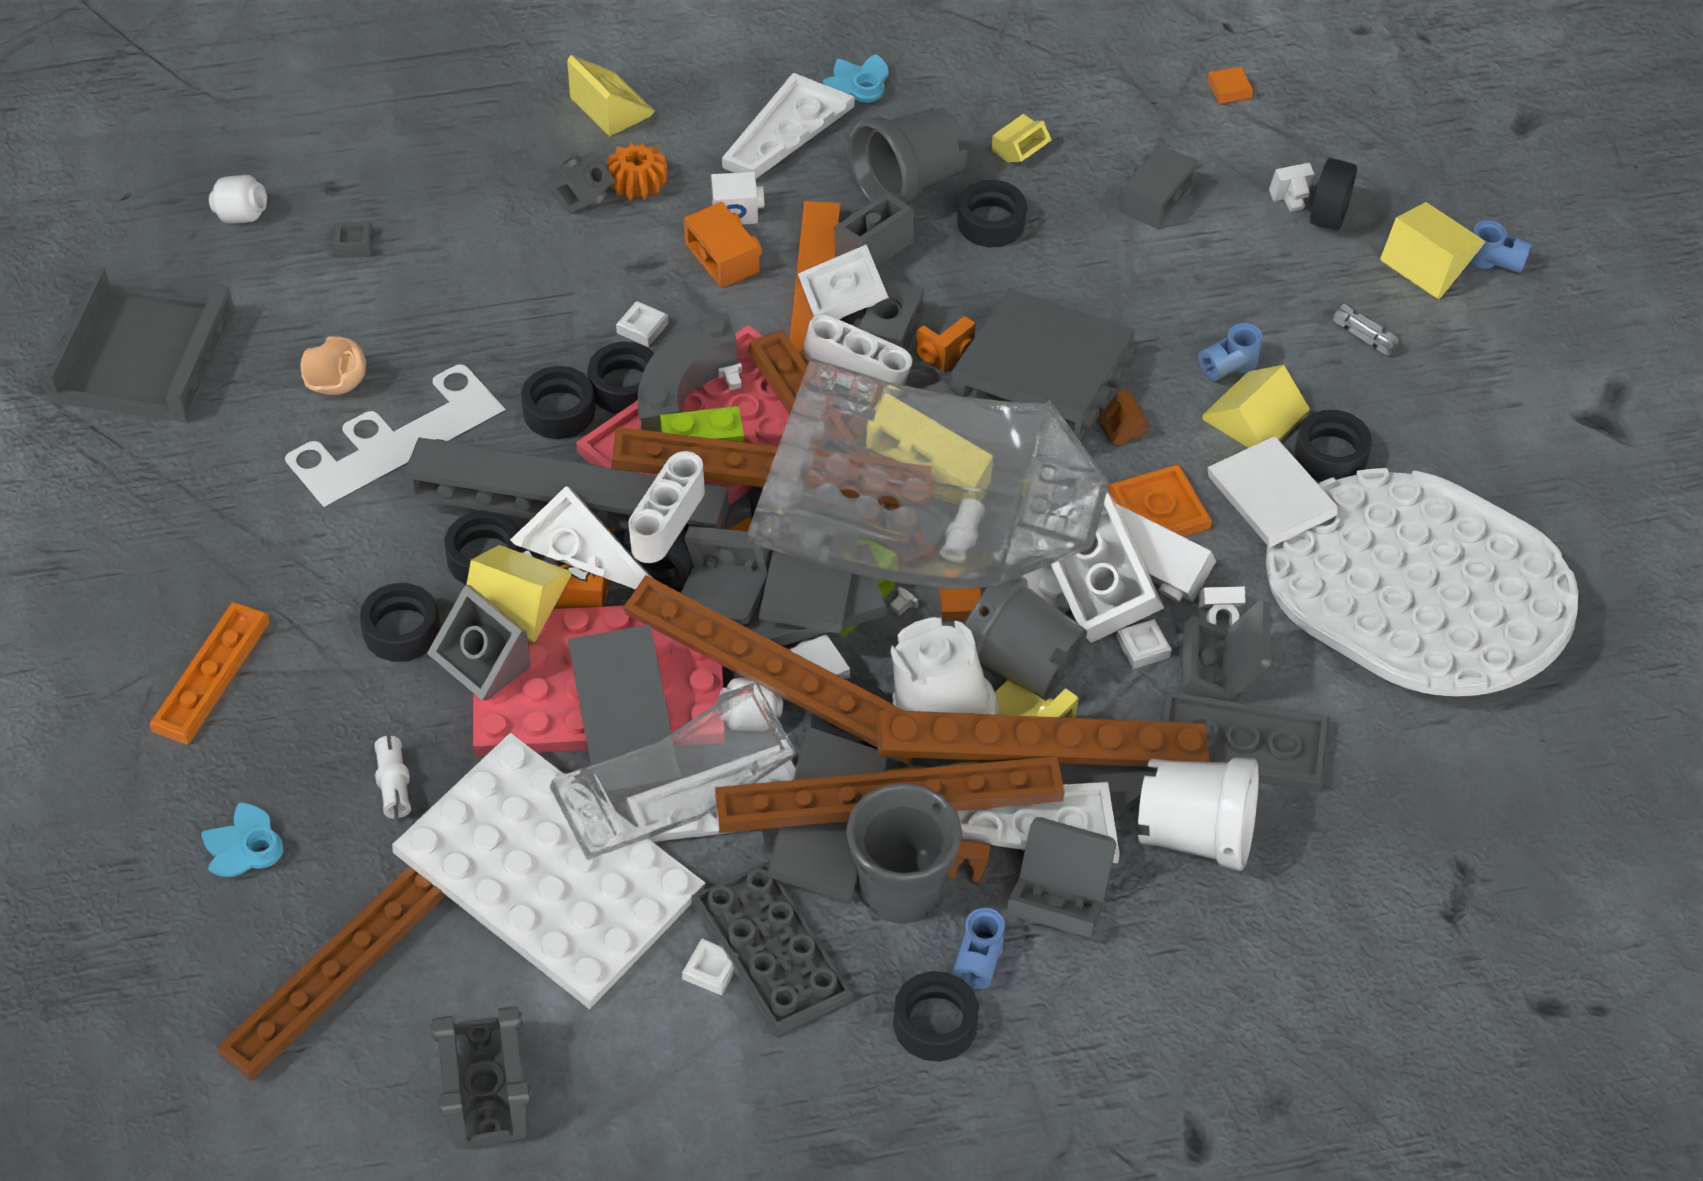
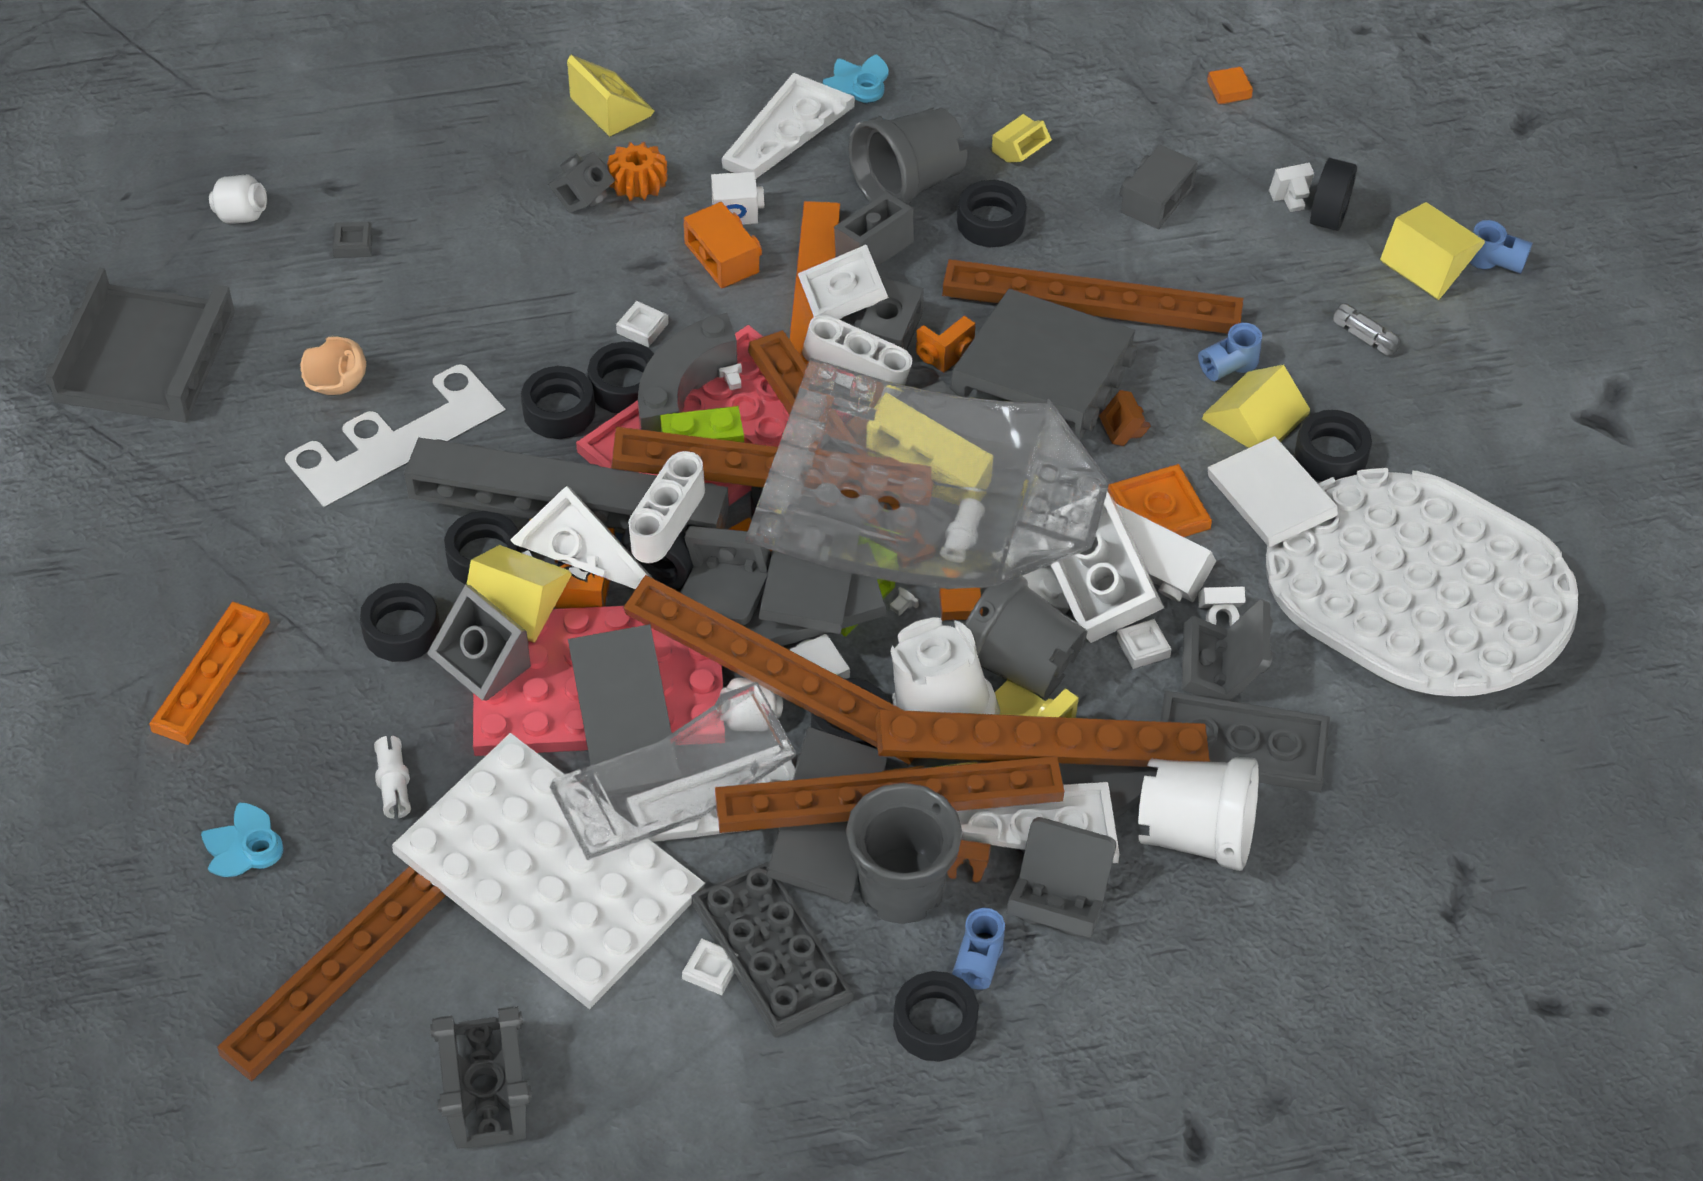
none -> dark orange plate [942,259,1244,334]

